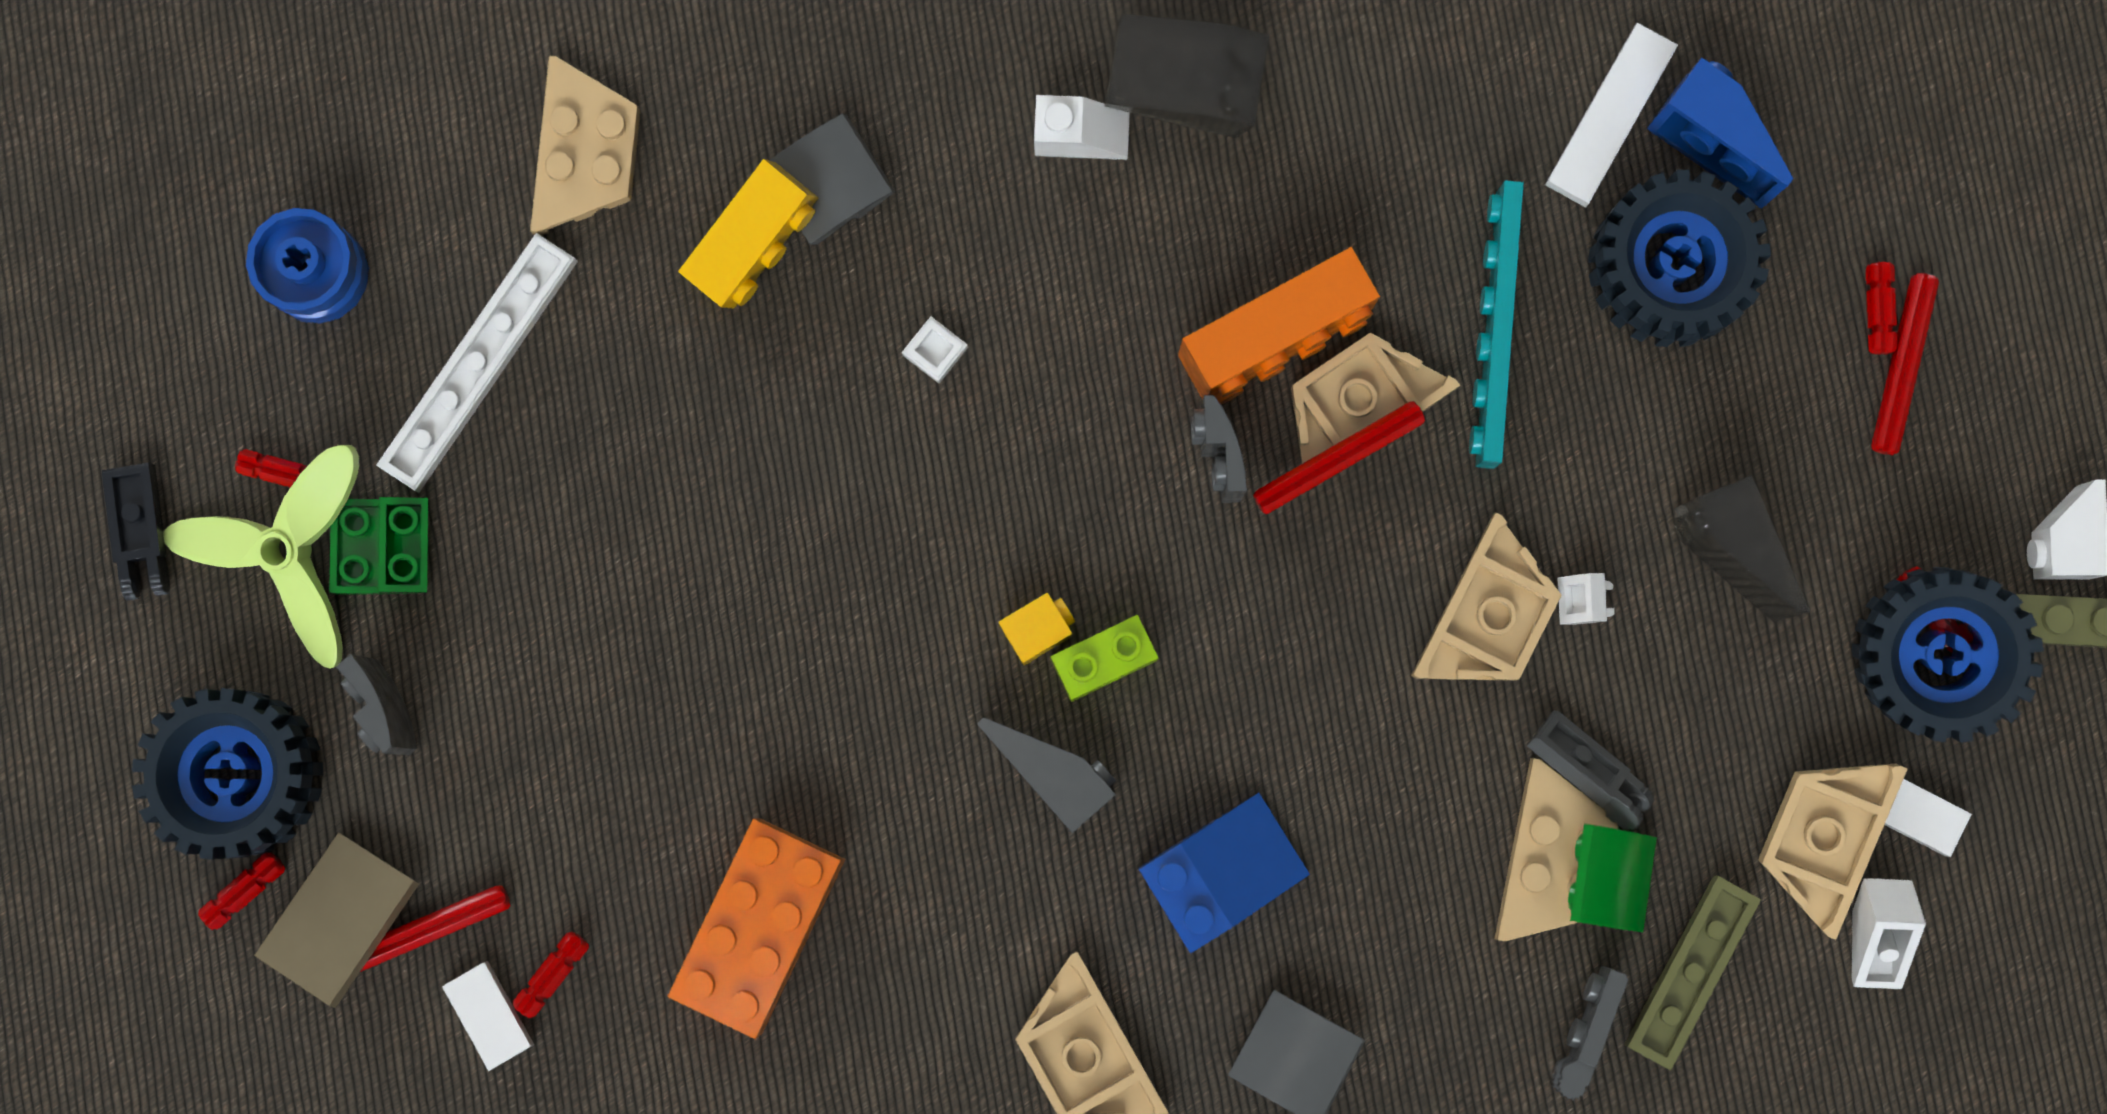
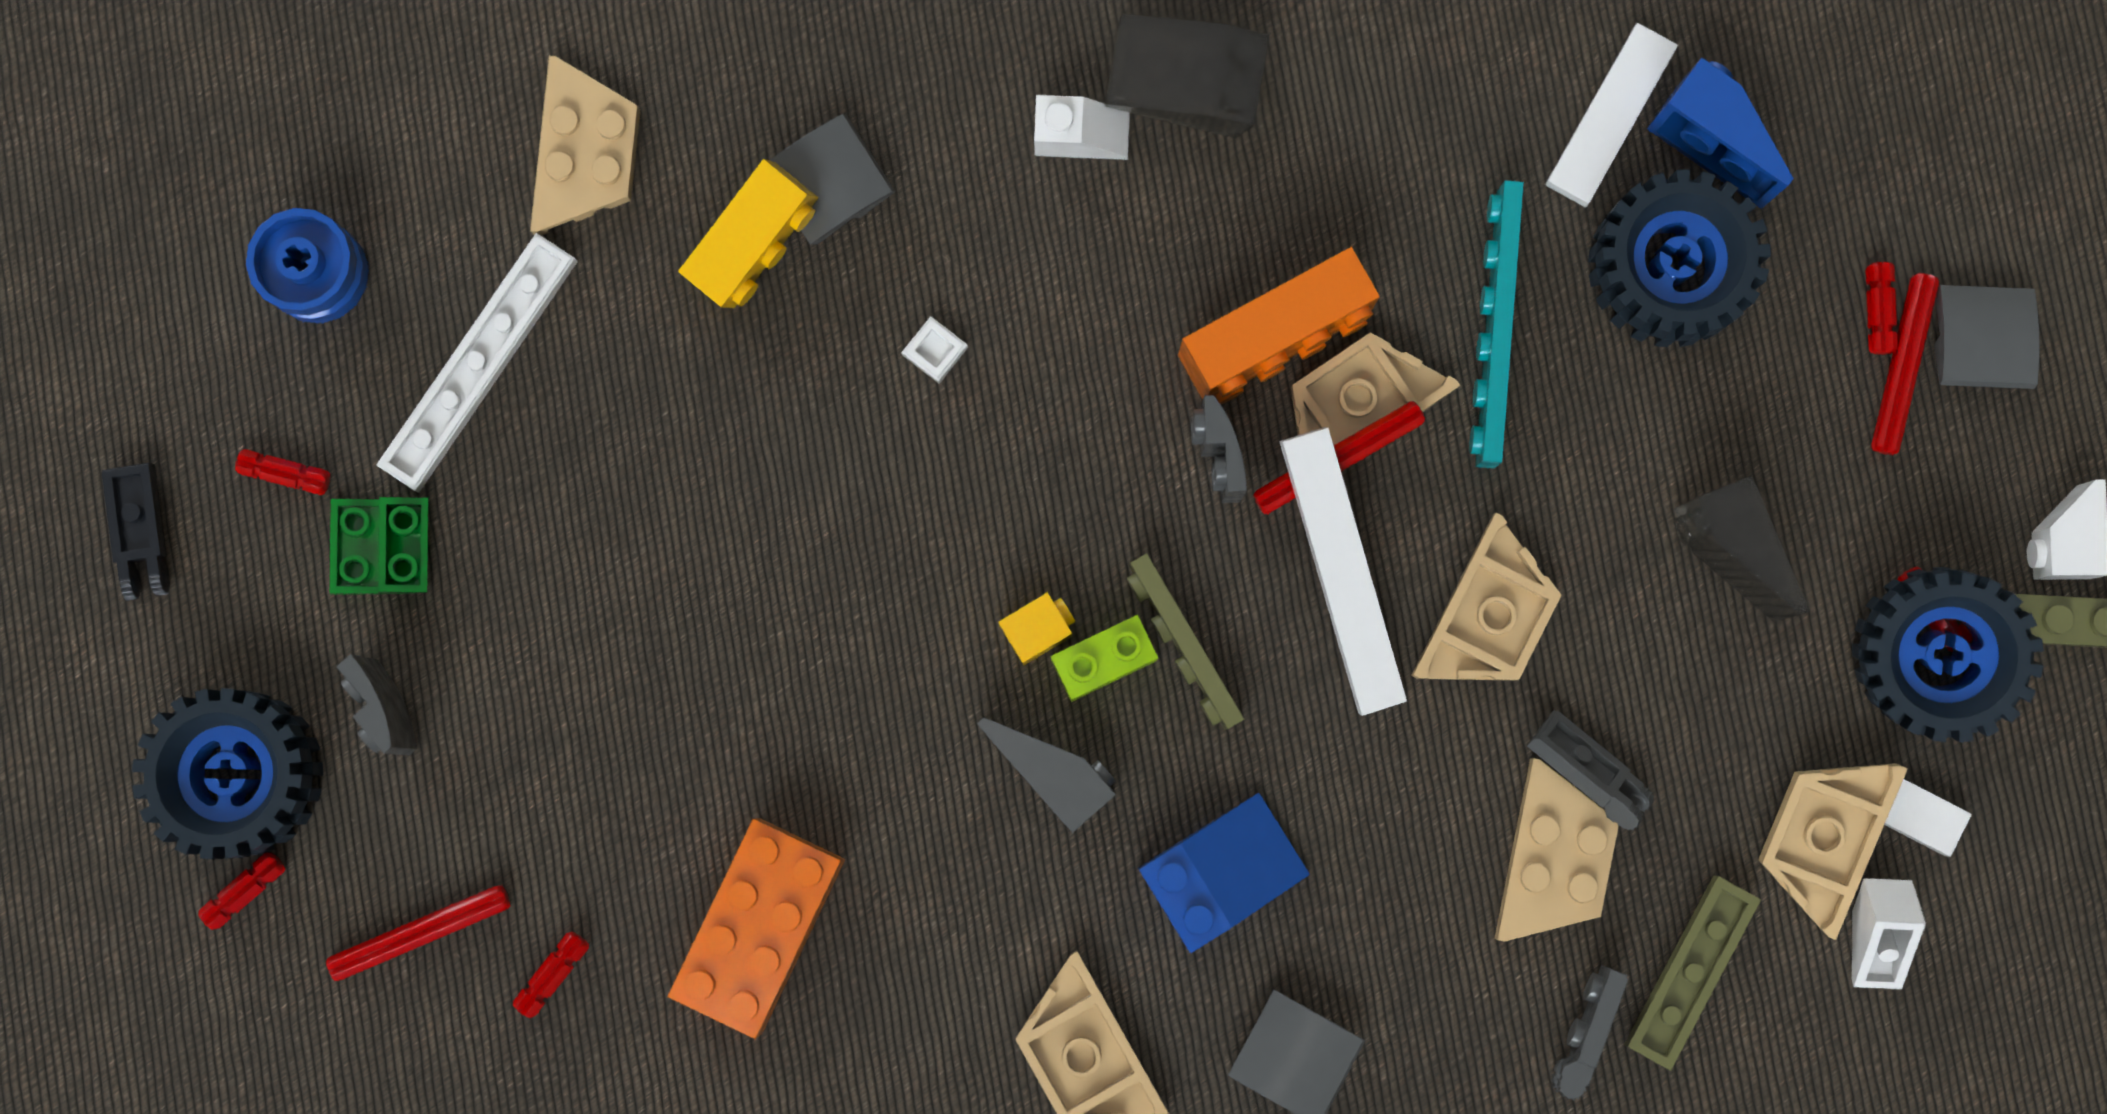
yellowish green piece [163,445,359,669] -> none
dark tan tile [254,832,419,1008] -> none
white tile [442,961,534,1071] -> none
white tile [1557,573,1614,625] -> none
green slope [1568,823,1657,933] -> none
none -> olive plate [1126,553,1244,730]
none -> white tile [1279,427,1407,716]
none -> dark grey slope [1934,285,2039,389]

